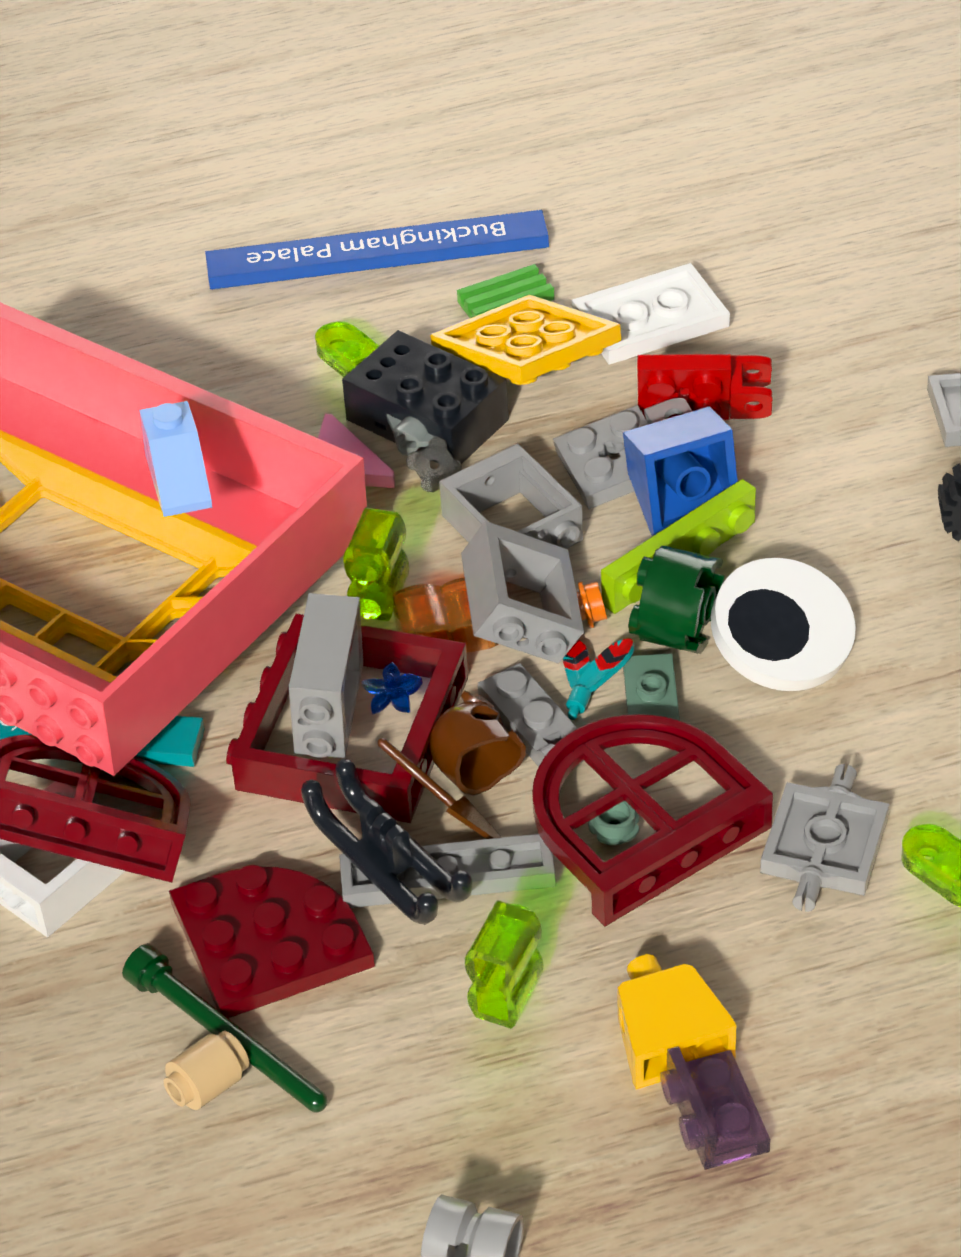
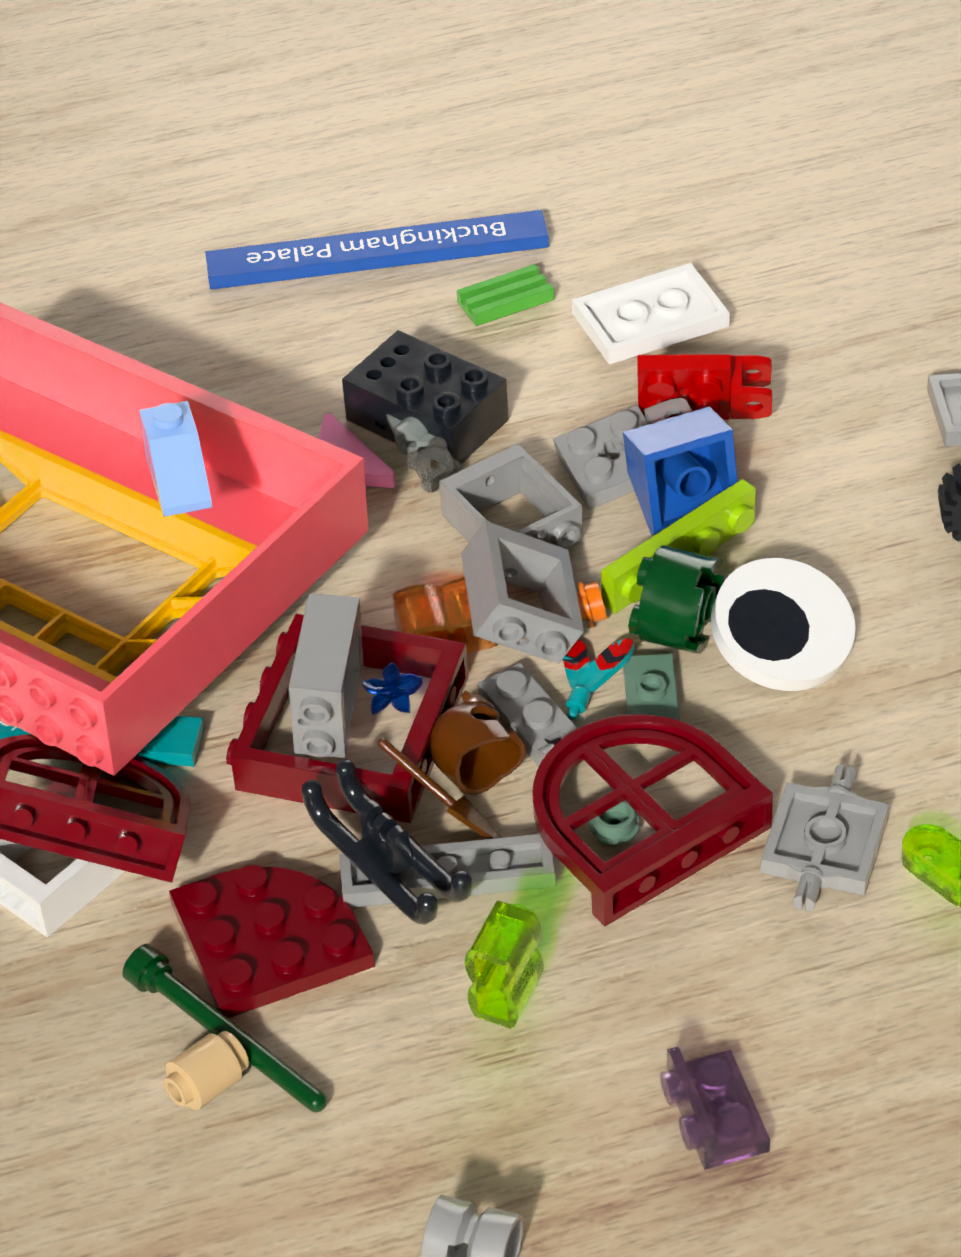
clear neon green plate [315,321,379,377] -> none
clear neon green brick [343,507,409,622] -> none
yellow plate [430,294,621,385] -> none
yellow torso [617,954,736,1090] -> none

